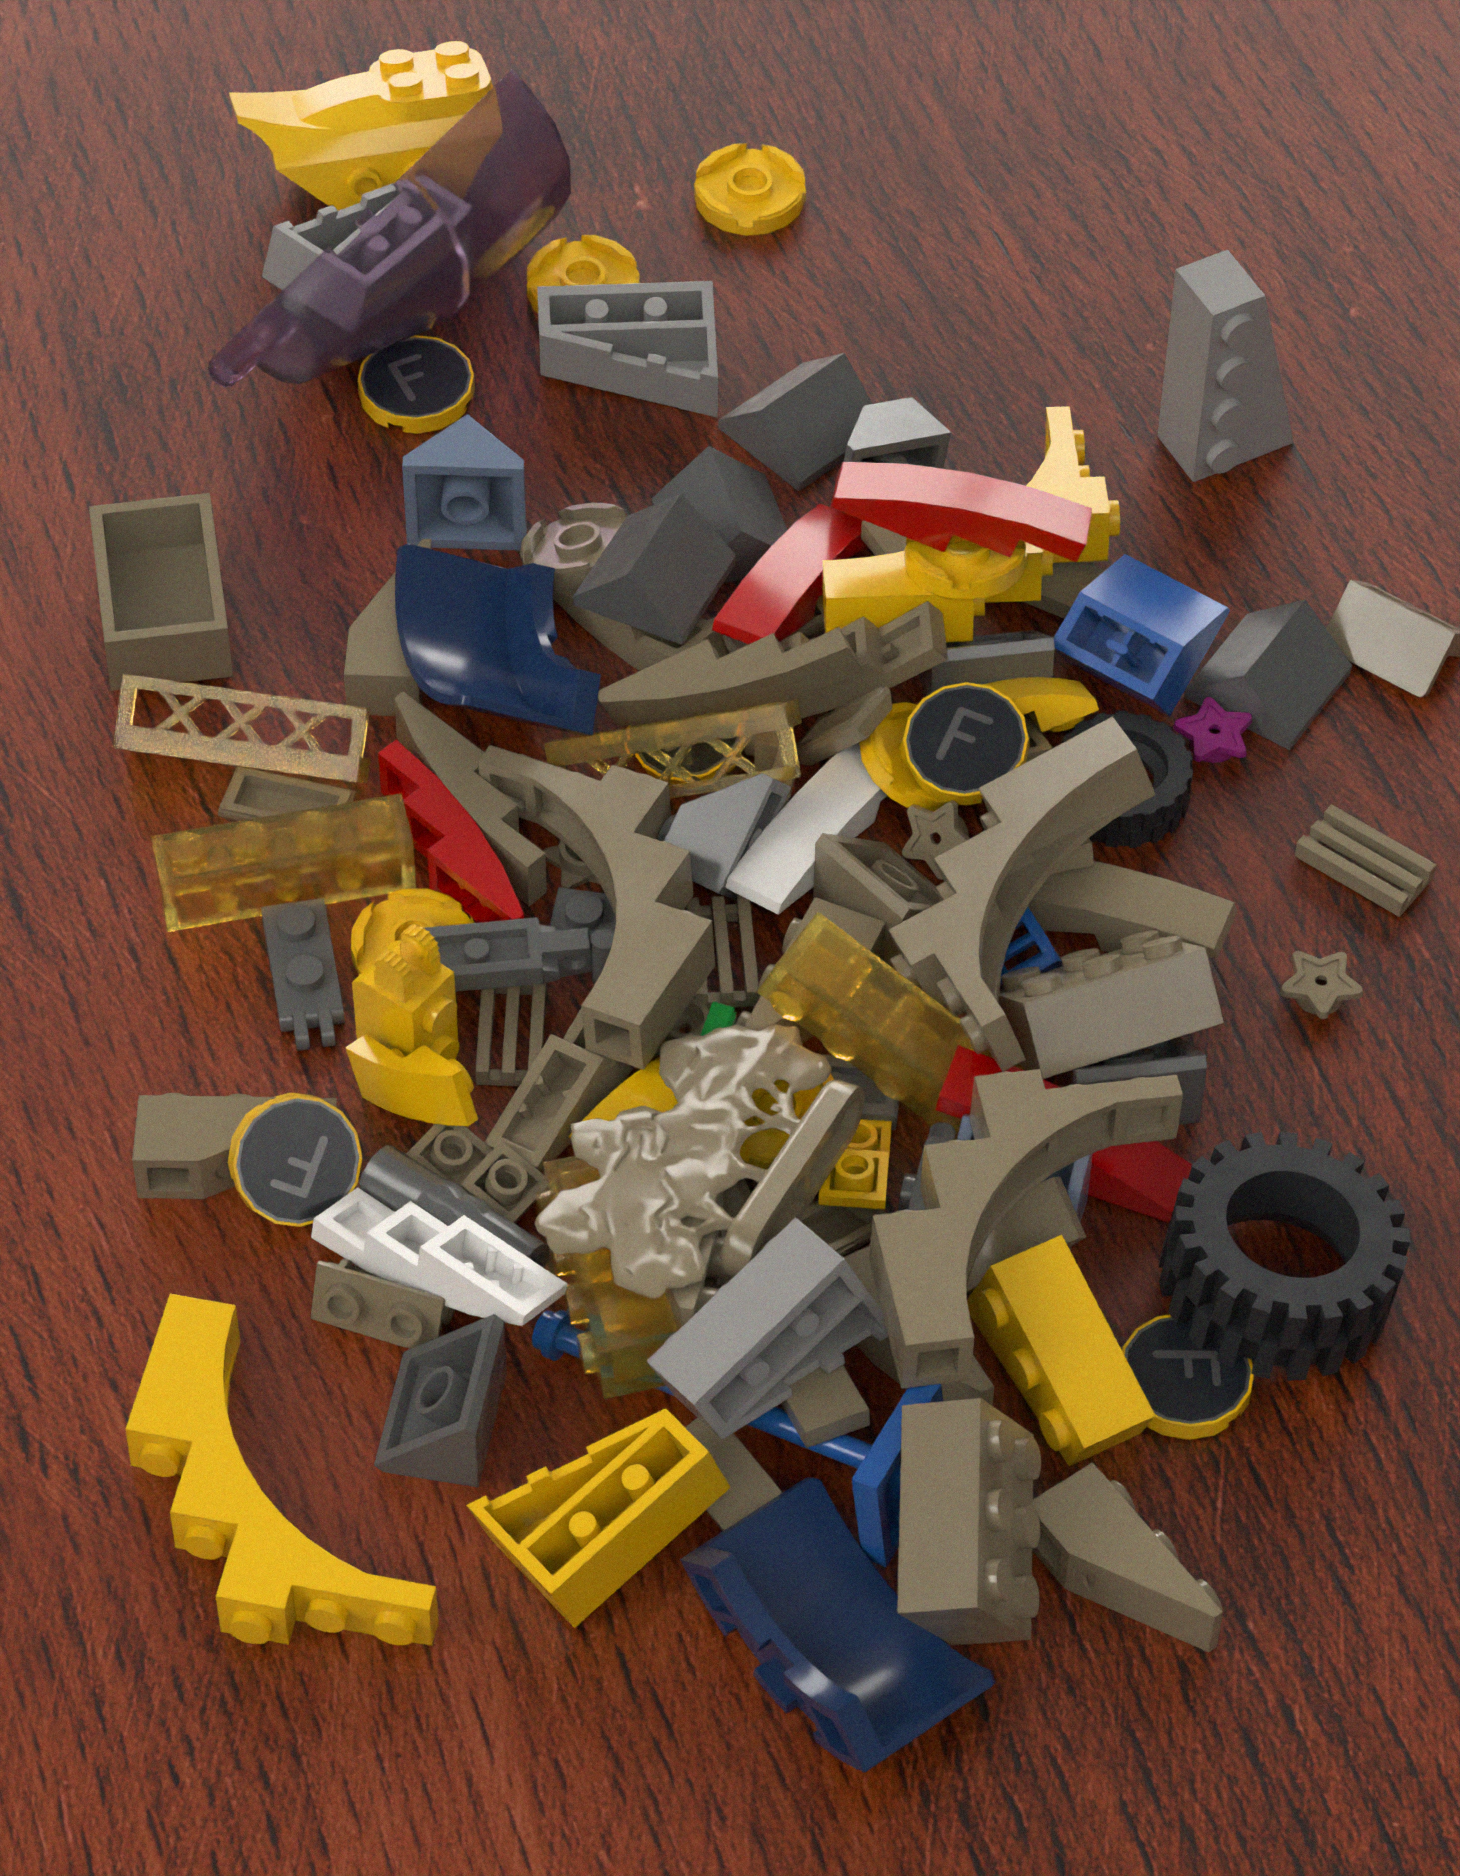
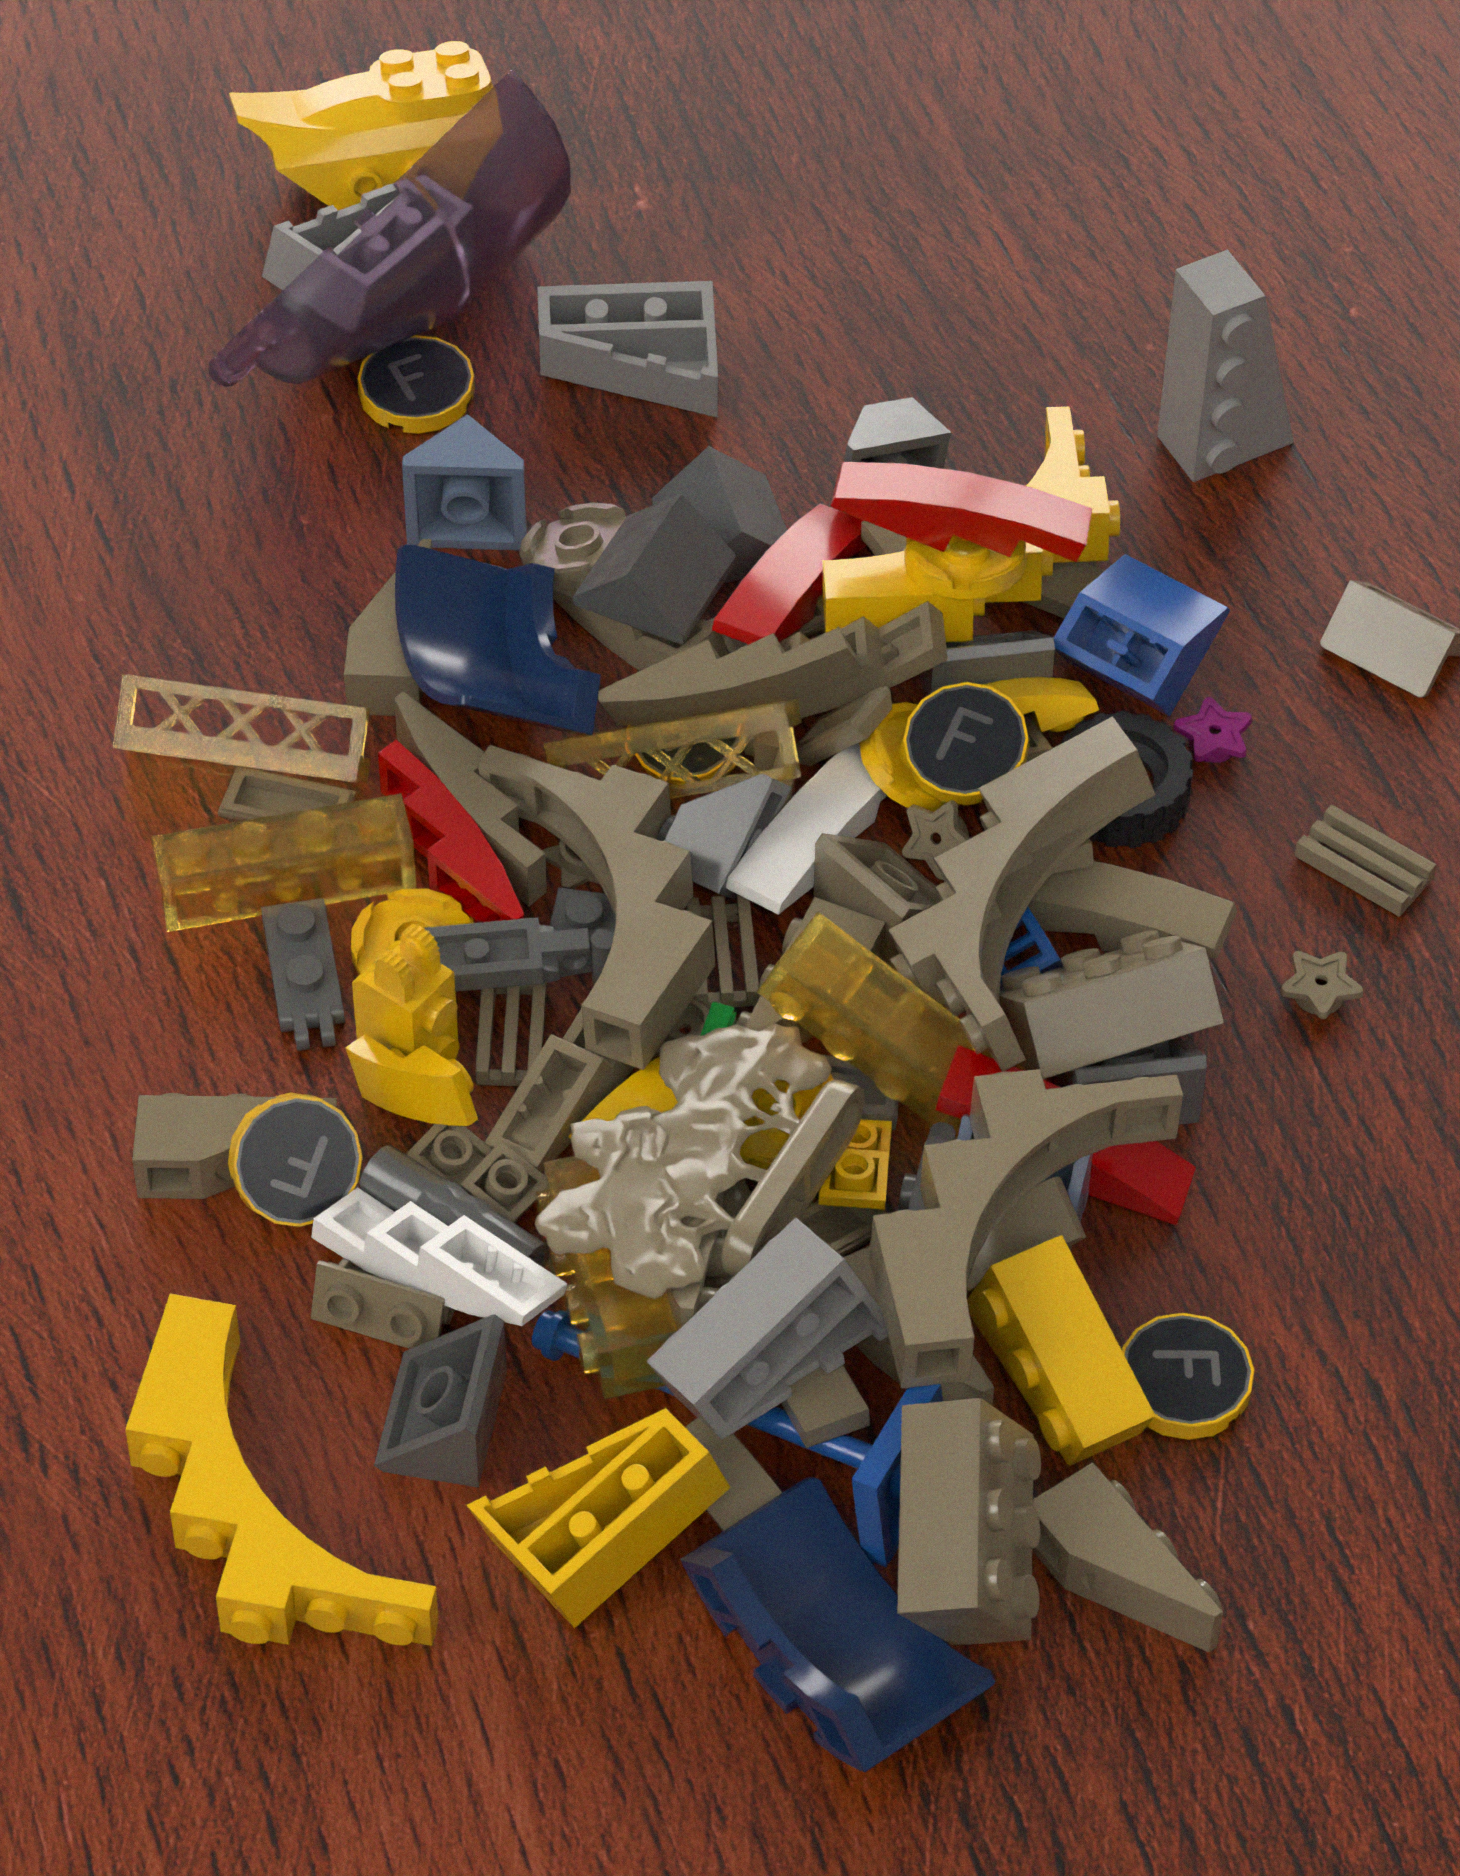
dark tan piece [89,493,233,691] -> none
yellow tile [527,235,640,313] -> none
yellow tile [694,143,806,236] -> none
dark grey slope [718,353,872,491] -> none
black tyre [1158,1132,1410,1381] -> none
dark grey slope [1184,599,1352,750] -> none

